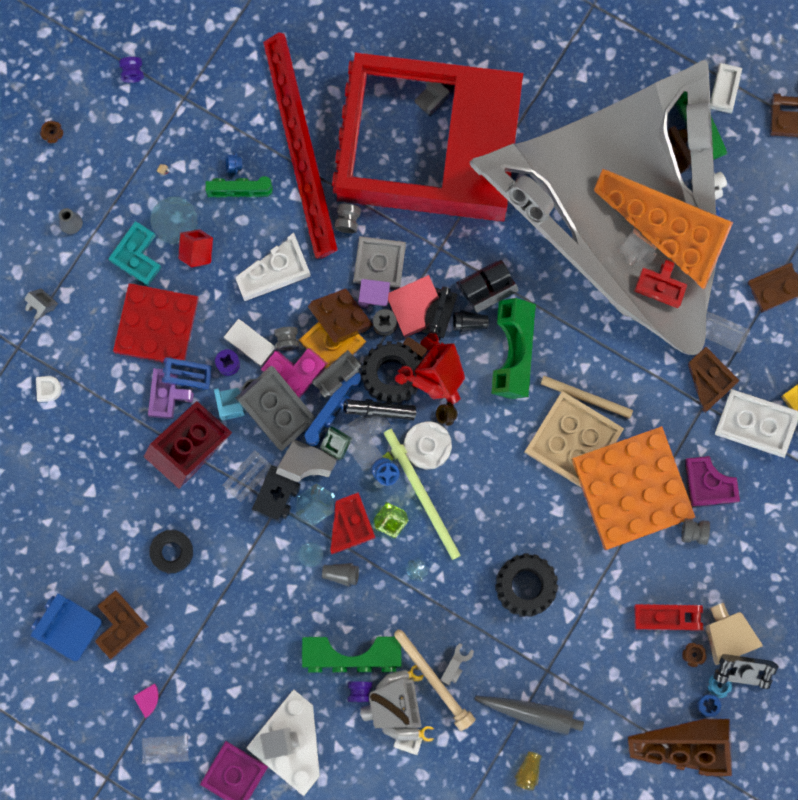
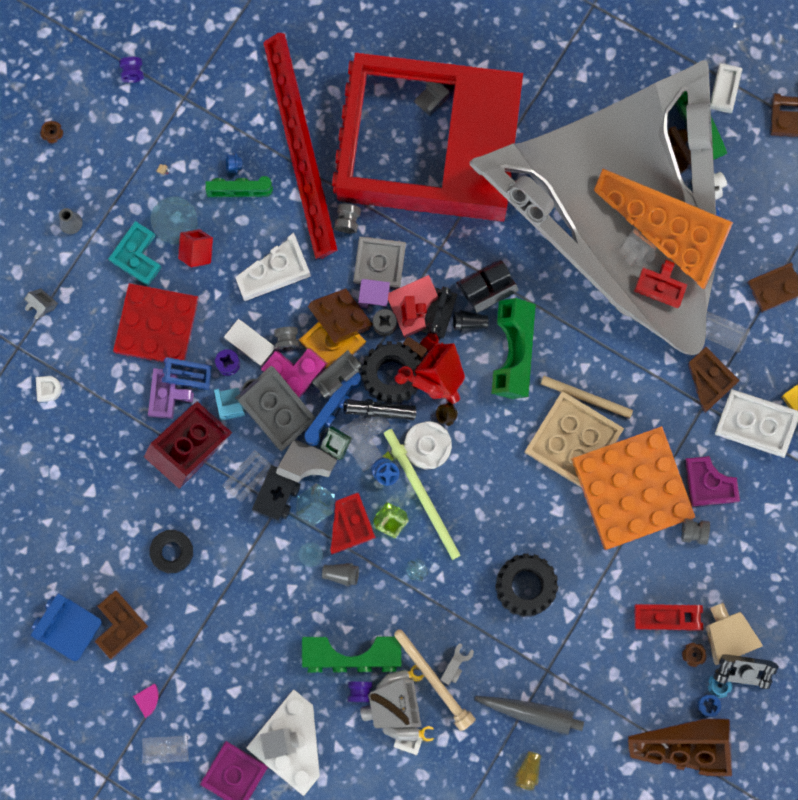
none -> red tile [400,296,427,326]

